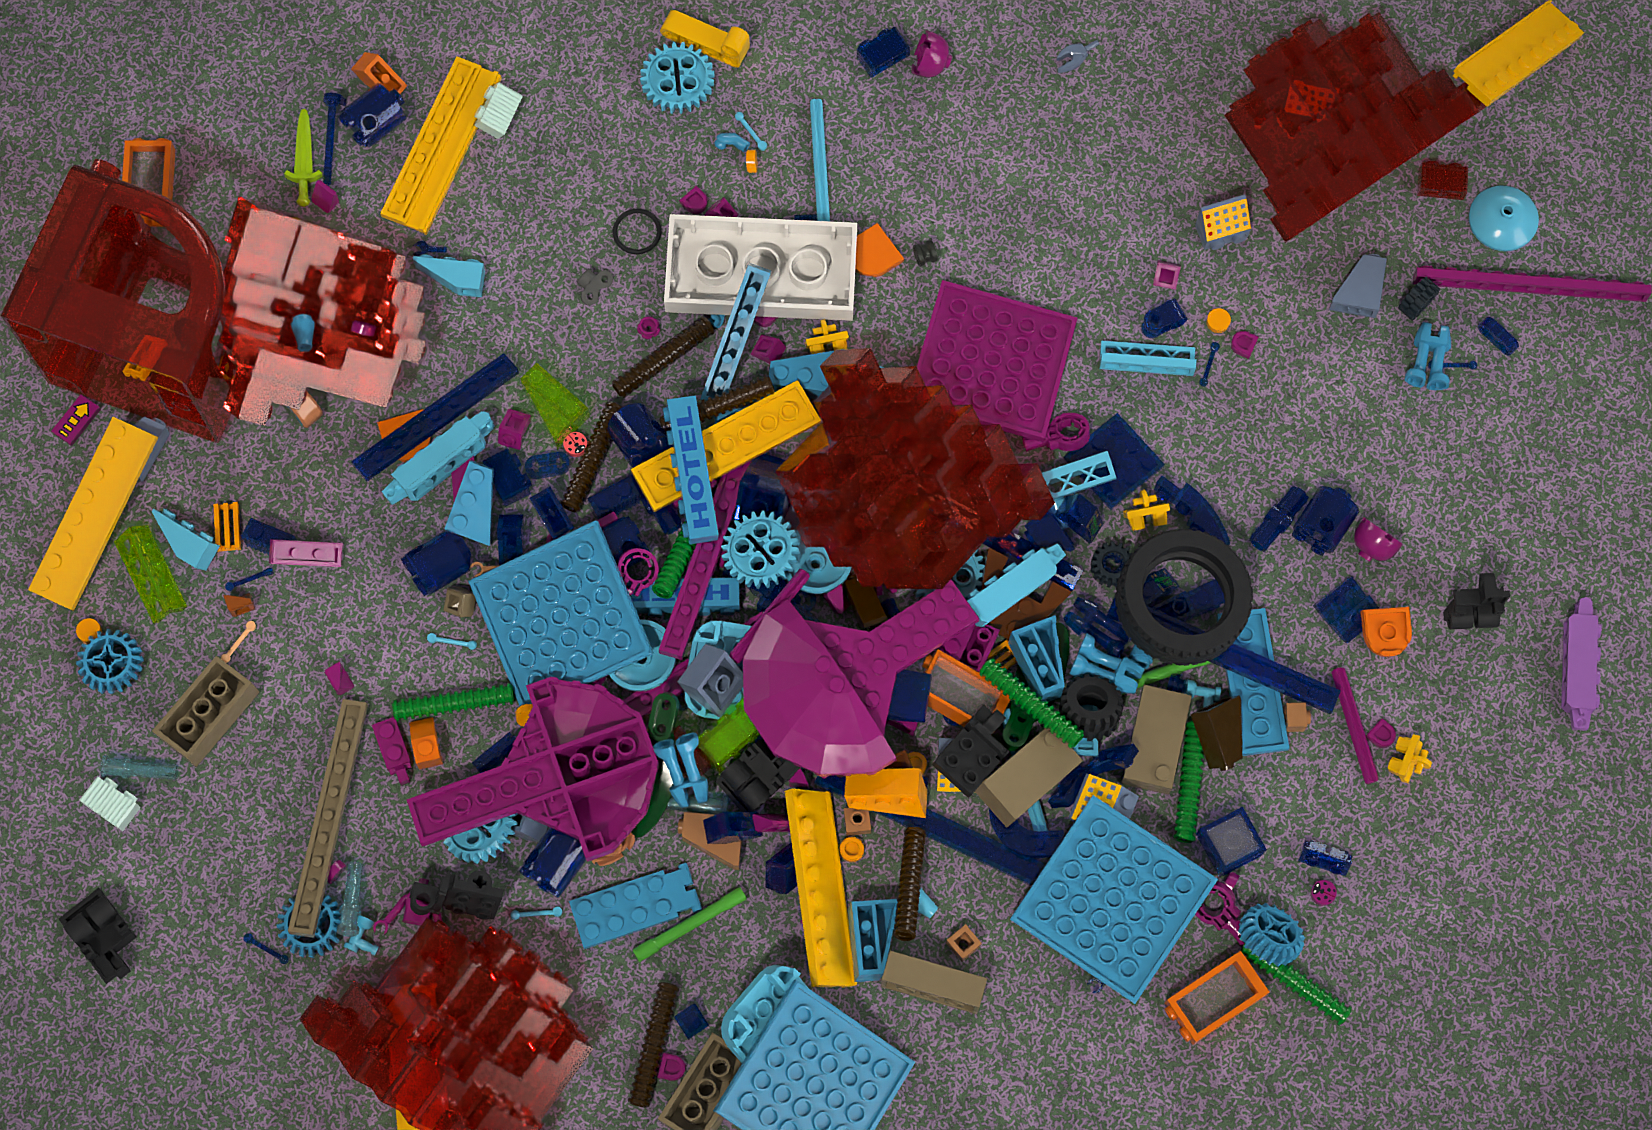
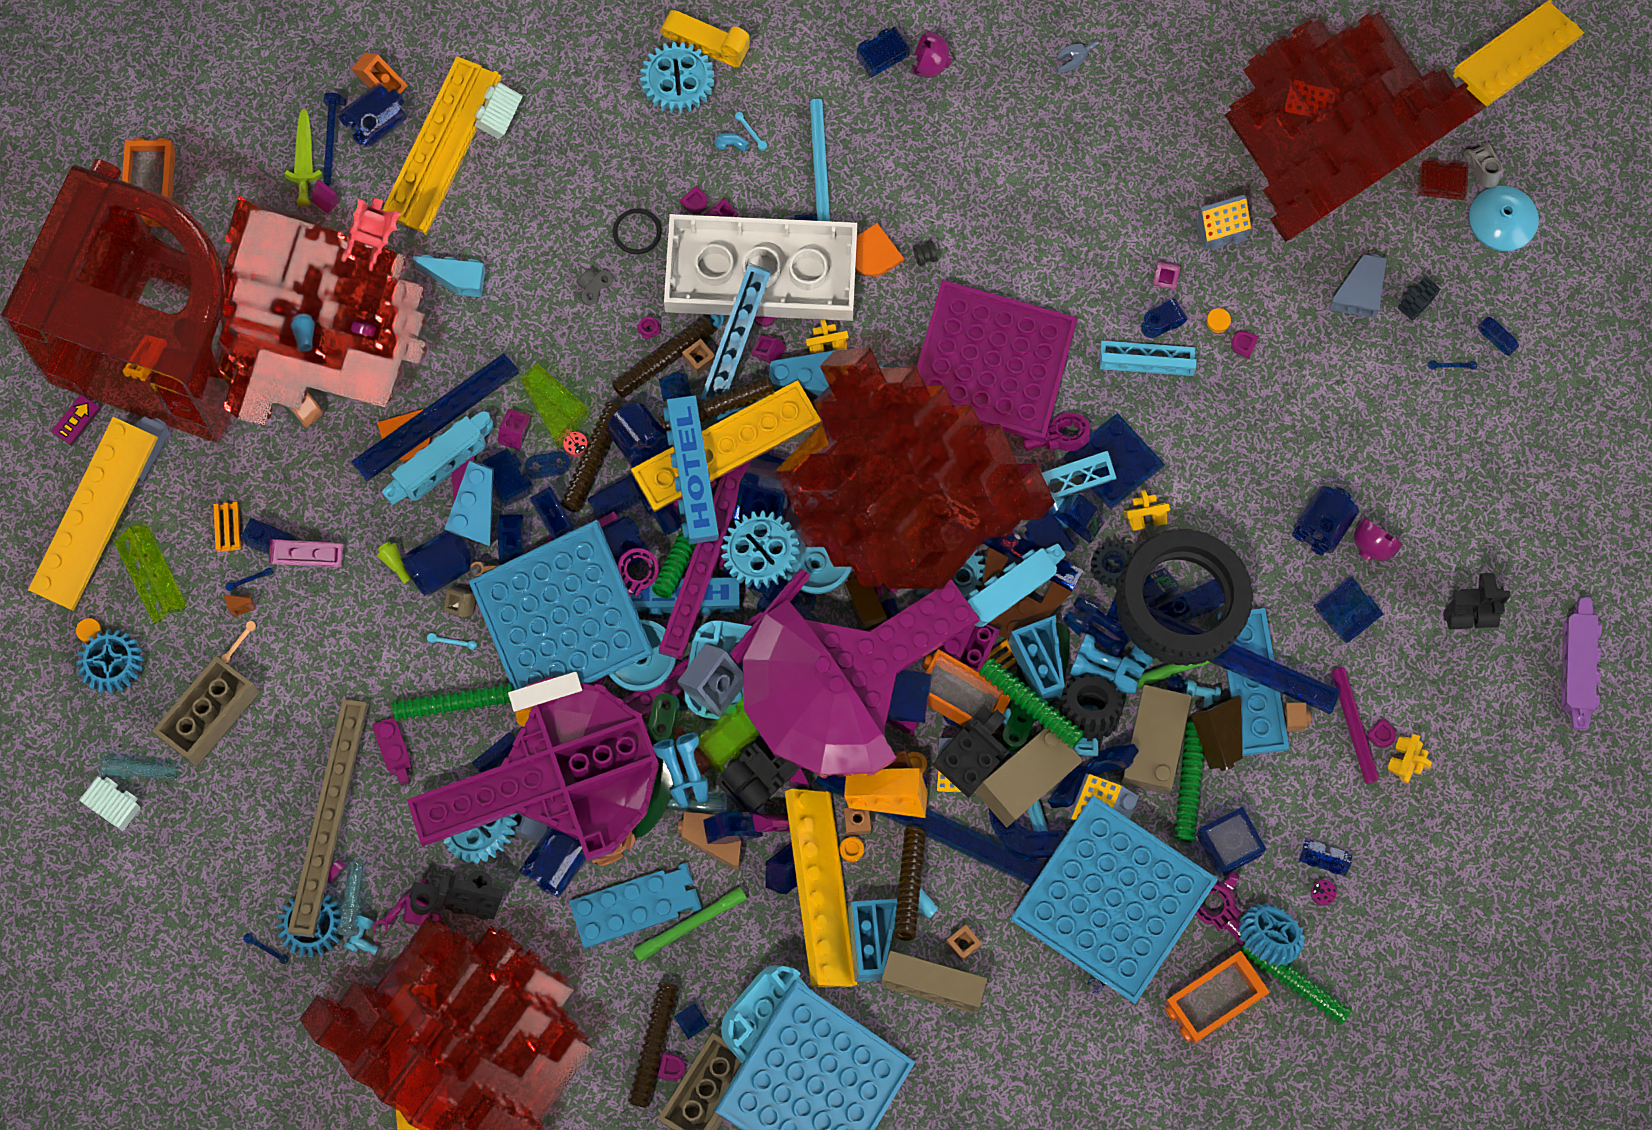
black plate [59,888,137,984] -> none
medium azure slope [152,508,220,571] -> none
magenta slope [324,662,354,696] -> none
orange slope [409,717,443,770] -> none
clear blue hand [413,241,447,257] -> none
medium azure hinge [510,907,562,920] -> none
light orange tile [746,149,758,173] -> none
magenta slope [823,584,850,614] -> none
clear blue slope [1154,476,1230,545] -> none
clear blue hinge [1199,342,1220,387] -> none
clear blue piece [1249,486,1309,553] -> none
orange tile [1361,607,1412,657] -> none
dark azure piece [1405,322,1451,391] -> none
magenta plate [1413,266,1652,302] -> none
none -> coral animal [341,198,401,271]
none -> lime cone [376,541,412,584]
none -> white sticker [508,672,582,712]
none -> clear blue slope [659,372,691,402]
none -> medium nougat plate [682,339,715,376]
none -> light grey piece [1464,142,1502,188]

